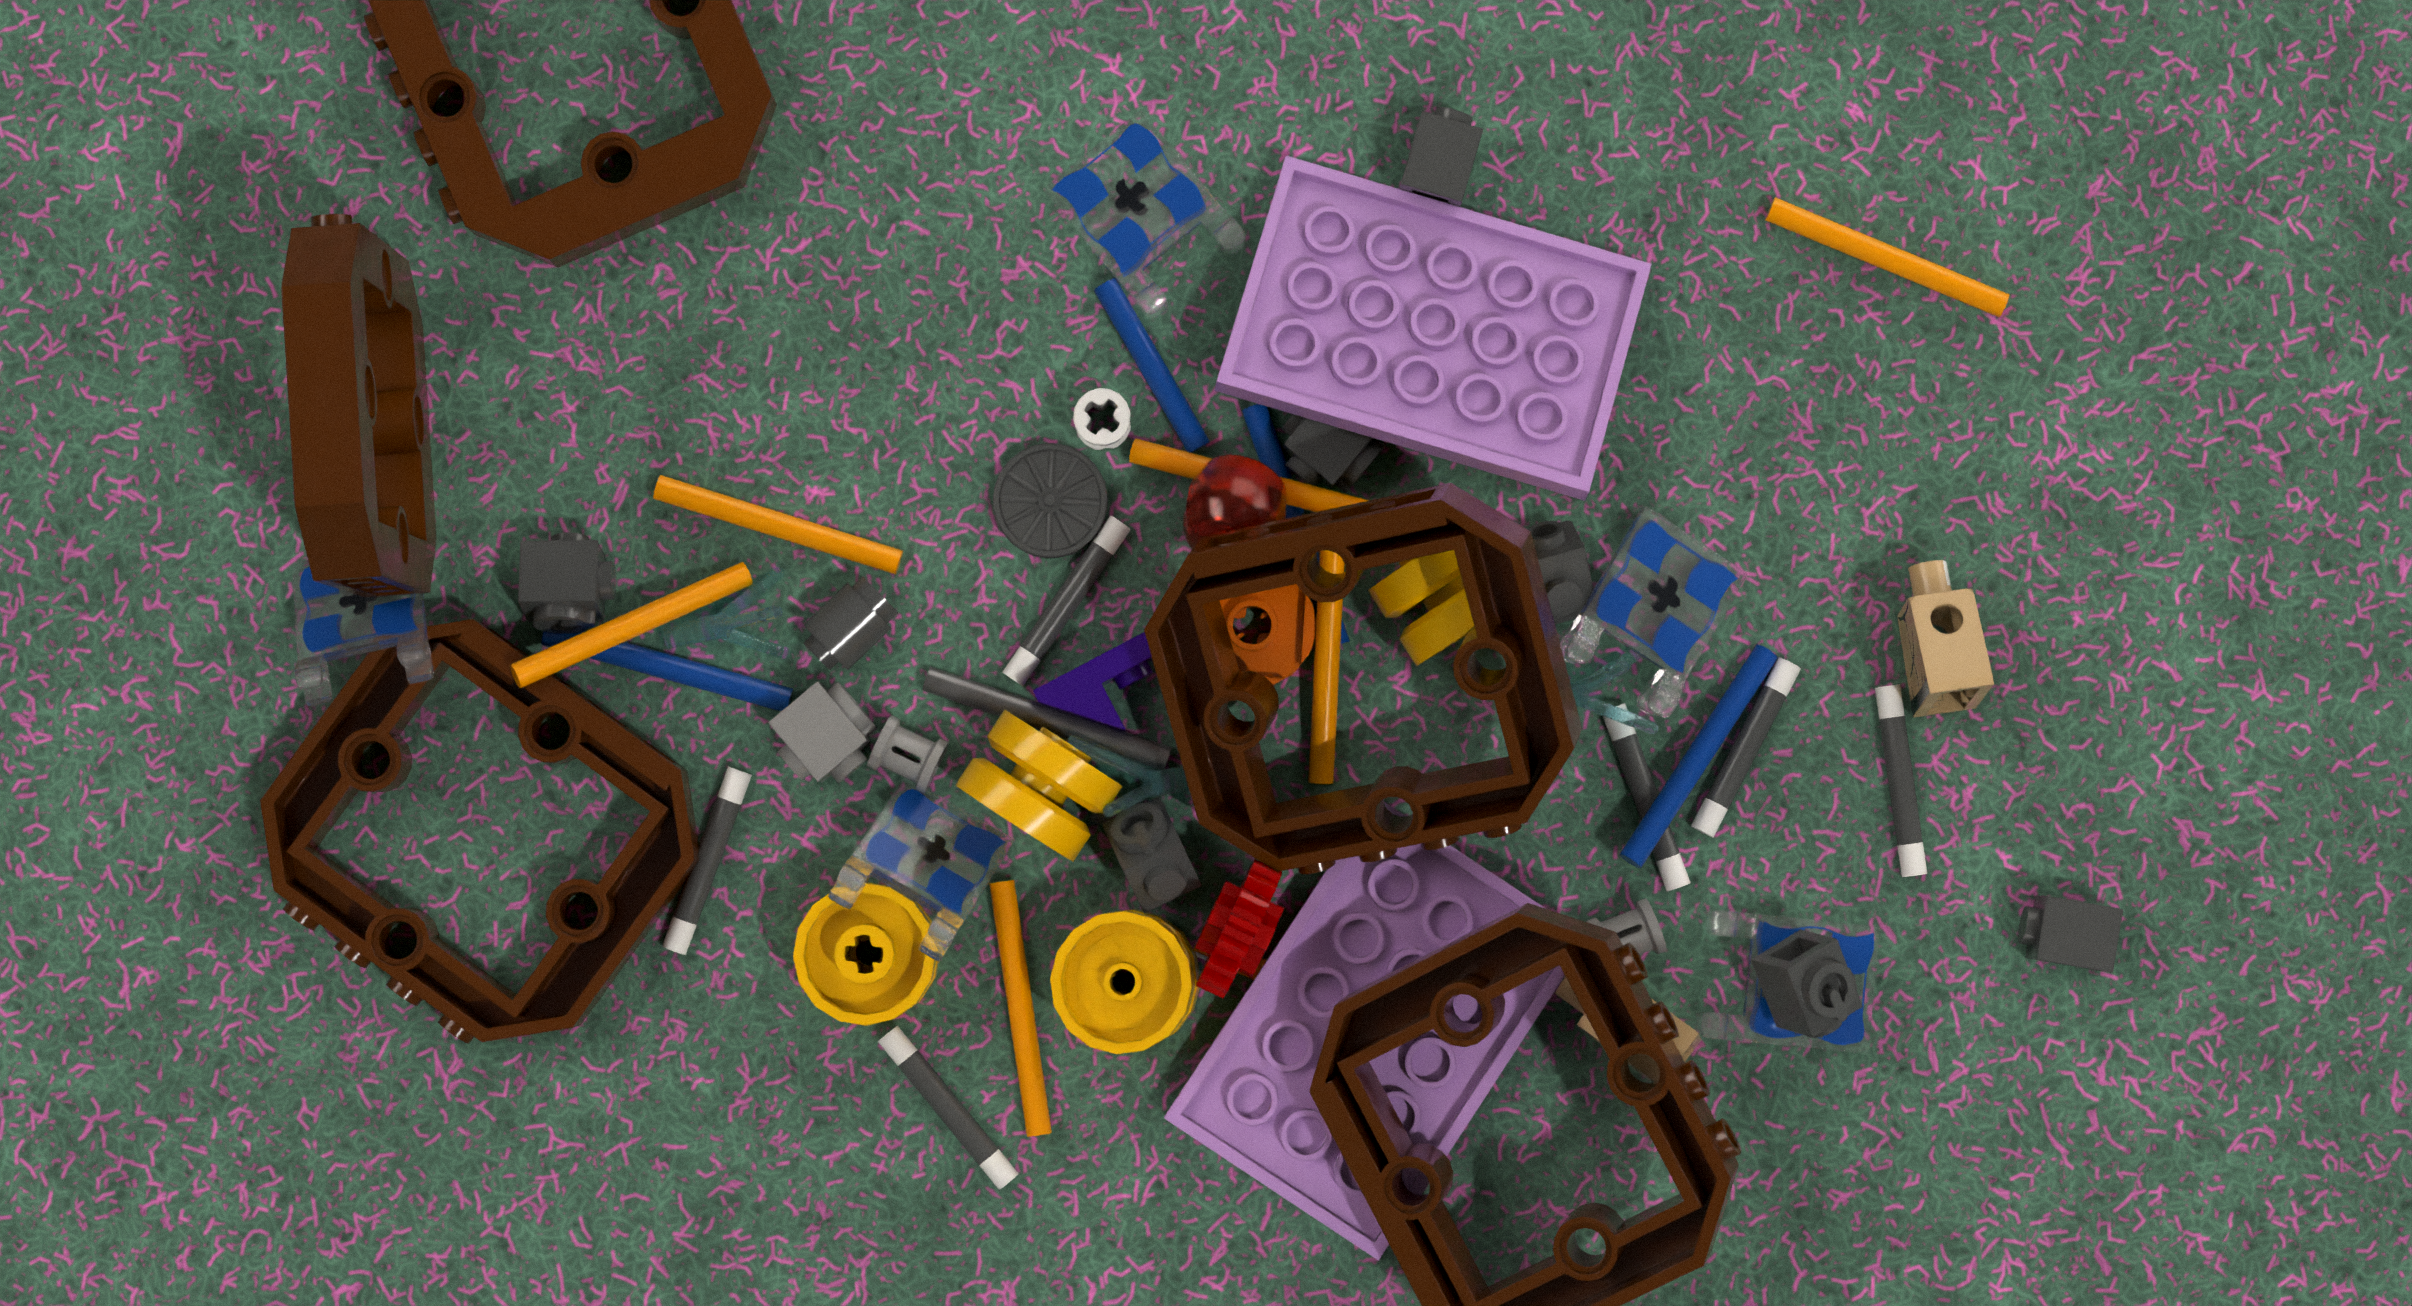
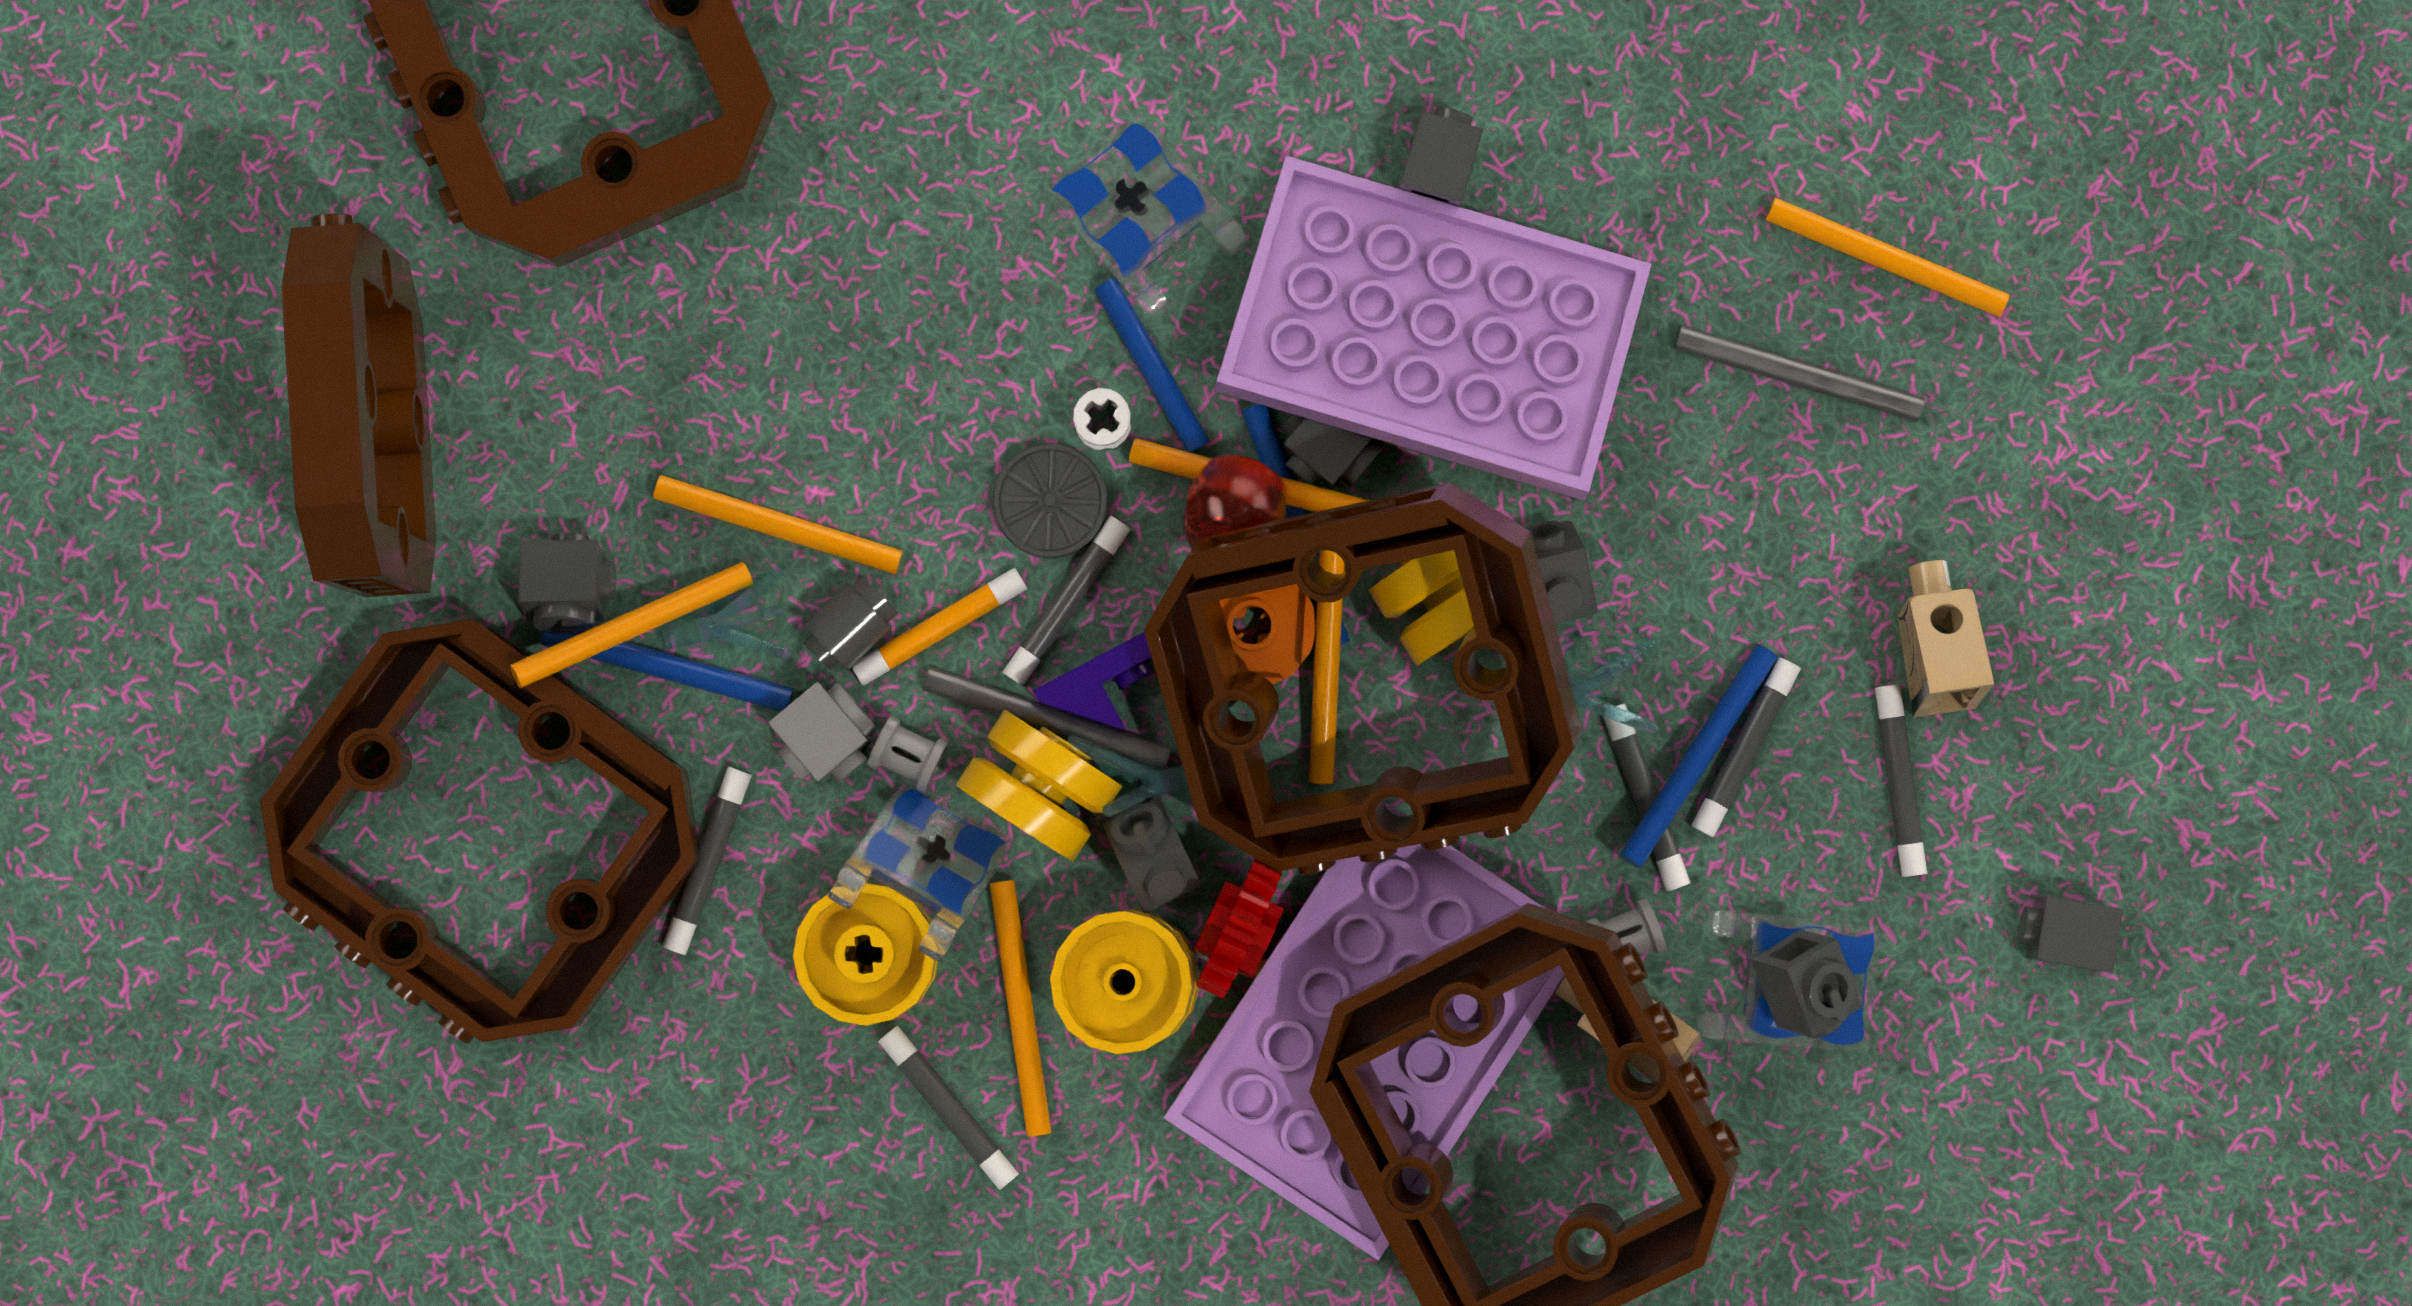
clear flag [292,560,434,706] -> none
clear flag [1559,506,1747,718] -> none
none -> light orange bar [852,567,1027,686]
none -> flat silver bar [1674,325,1925,422]

